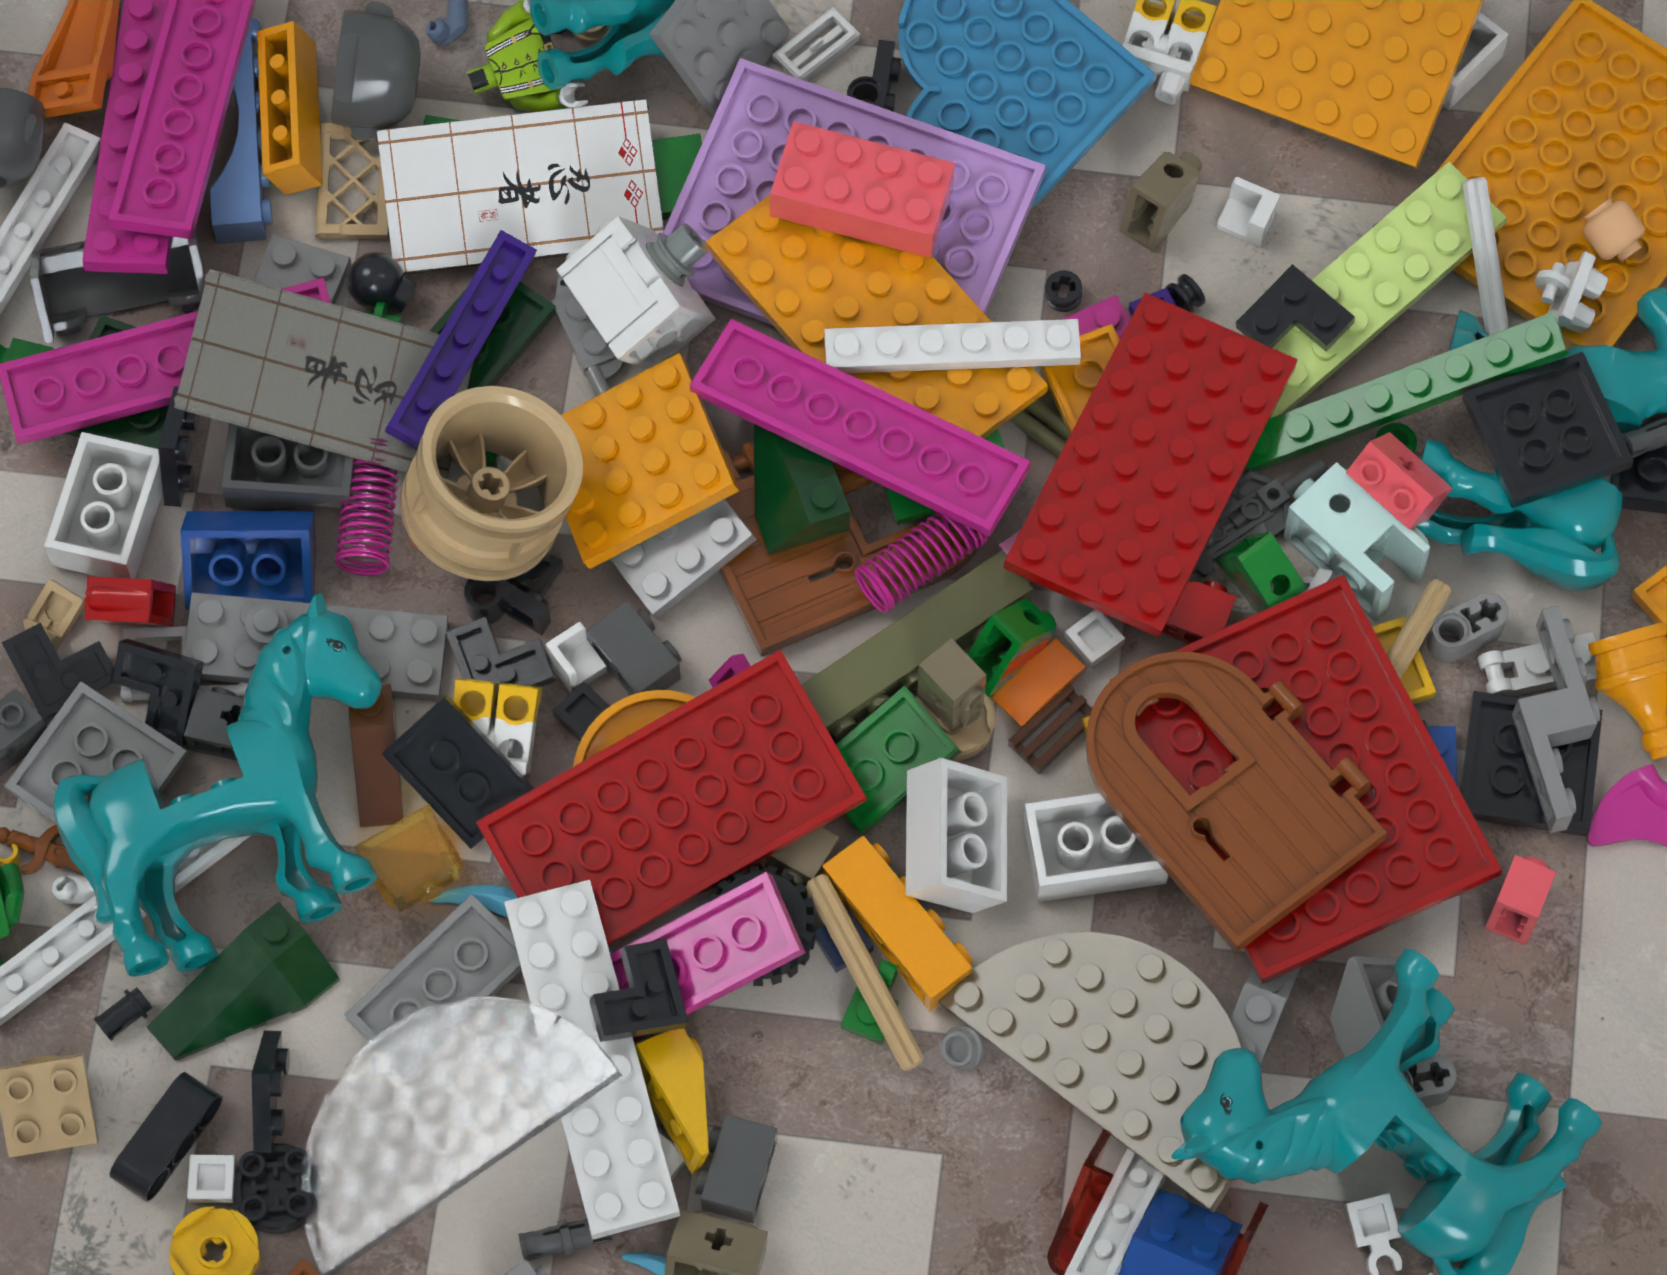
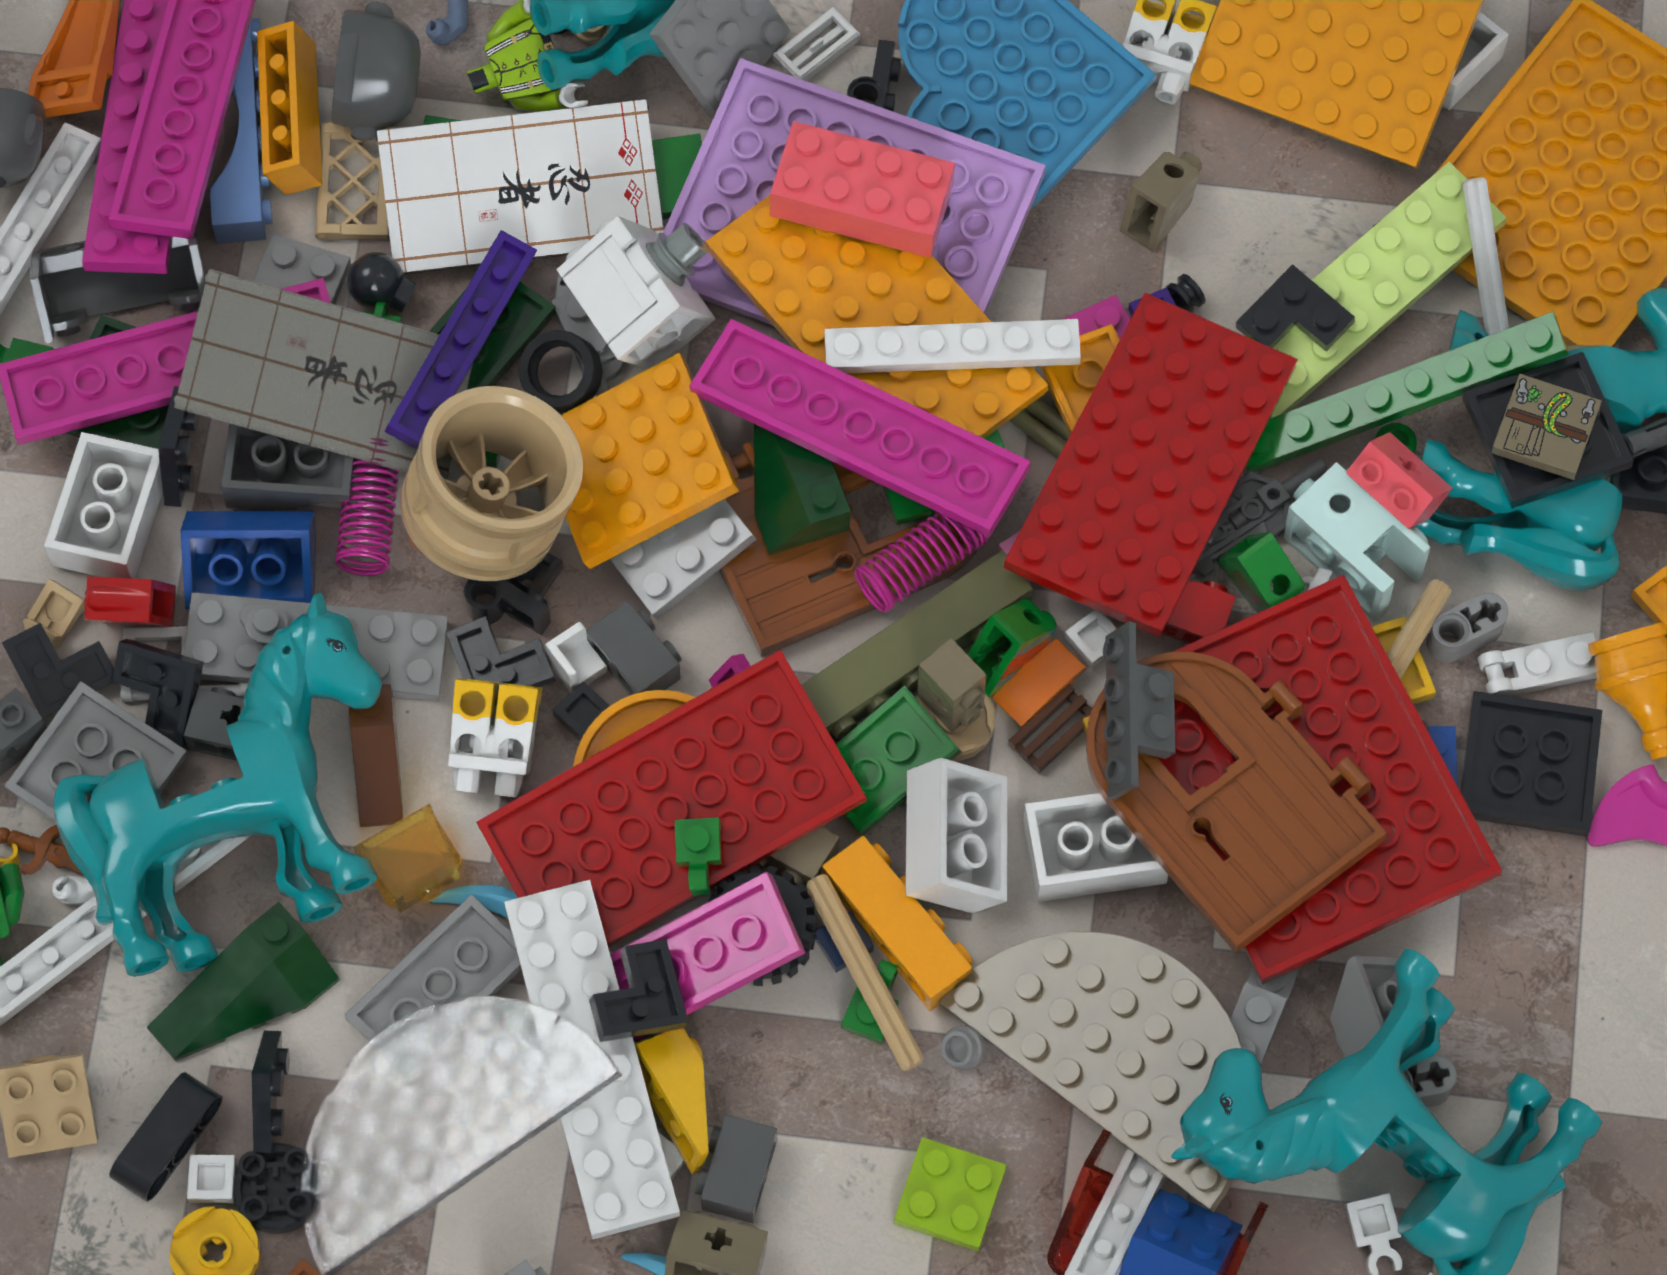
black pin [94,987,153,1041] -> none
black tile [382,694,535,849] -> none
dark grey pin [518,1219,613,1261] -> none
black bush [1045,270,1082,312] -> none
white panel [1217,177,1281,247] -> none
coral brick [1485,855,1557,945] -> none
light grey bracket [1512,606,1600,833] -> none
white hips [1535,251,1608,333] -> none
light nougat head [1582,198,1645,262] -> none
none -> black tyre [518,330,603,412]
none -> green plate [675,817,722,896]
none -> lime plate [894,1137,1007,1252]
none -> dark grey bracket [1103,621,1175,800]
none -> dark tan tile [1491,374,1602,480]

